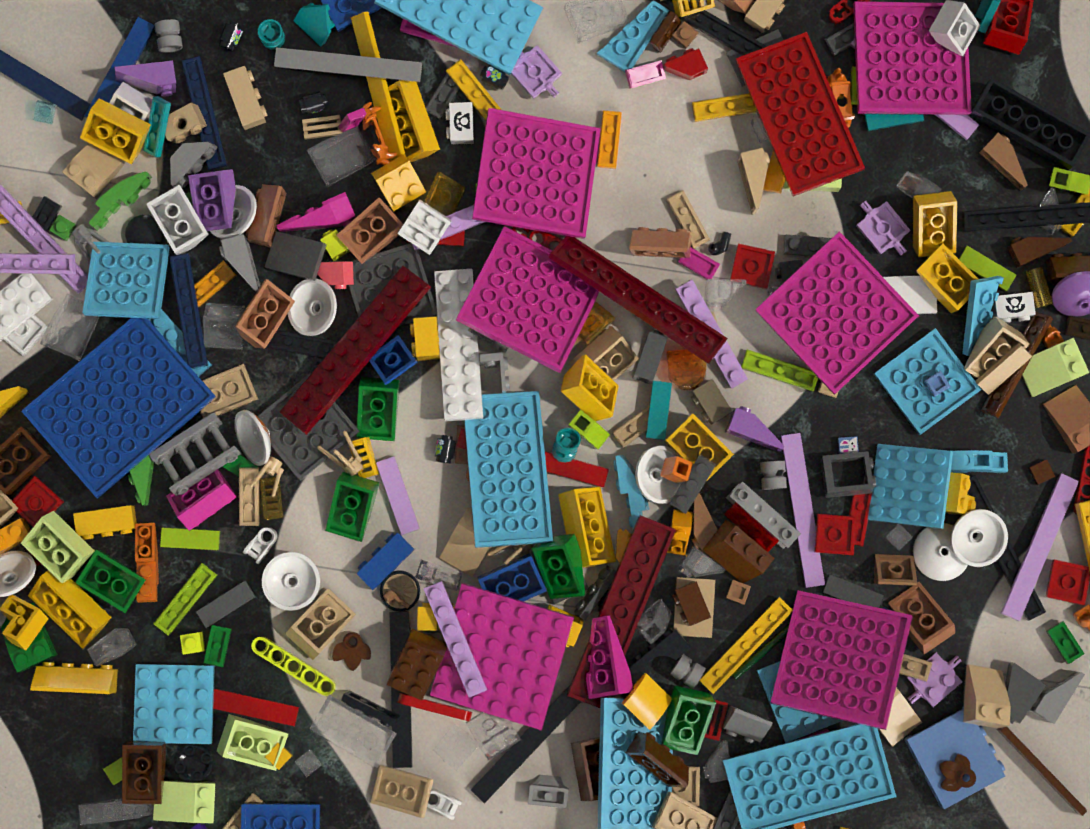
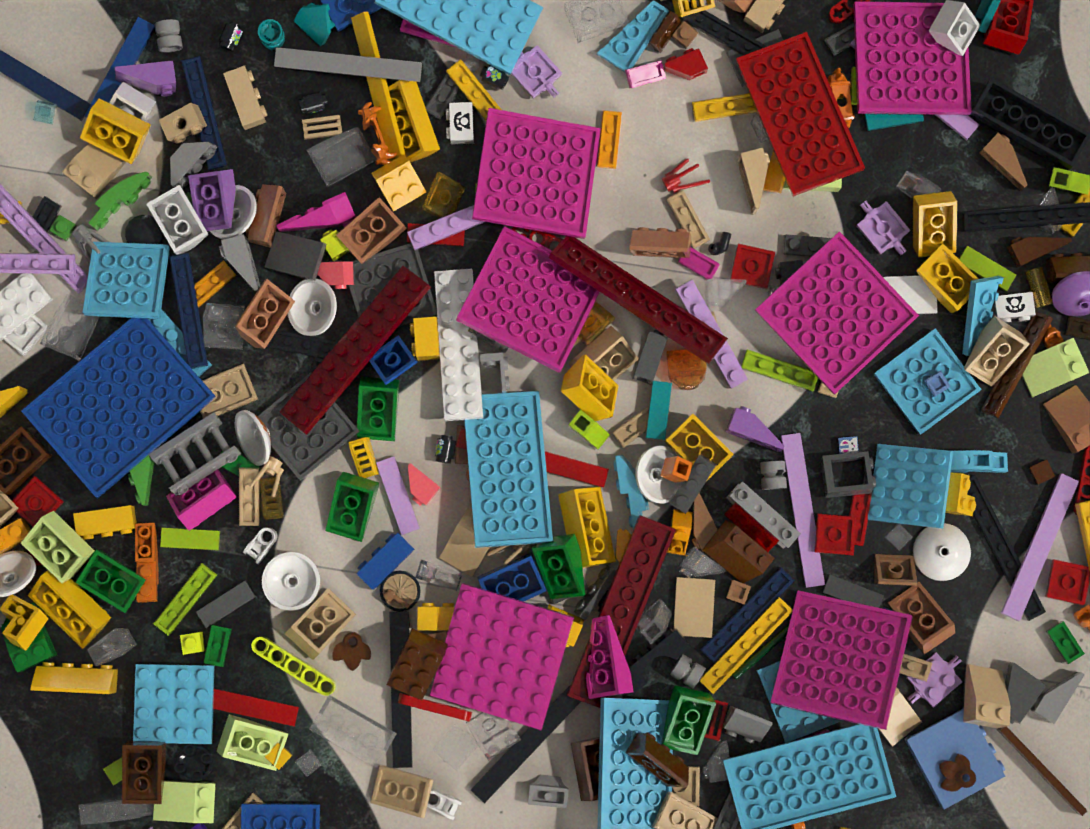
teal tile [143,96,171,157] -> none
tan plant [317,431,363,476] -> none
dark pink tile [338,108,366,132] -> none
black plate [341,690,400,727] -> none
white slope [398,200,452,255] -> none
lavender plate [424,581,487,698] -> none
teal wheel [552,428,581,462] -> none
yellow slope [622,673,672,730] -> none
reddish brown brick [672,581,711,626] -> none
dark tan brick [691,379,733,425] -> none
white dish [951,509,1008,567] -> none
tan tile [975,343,1032,395] -> none
none -> coral slope [408,463,441,506]
none -> red plant [662,159,710,193]
none -> dark blue tile [700,567,795,663]

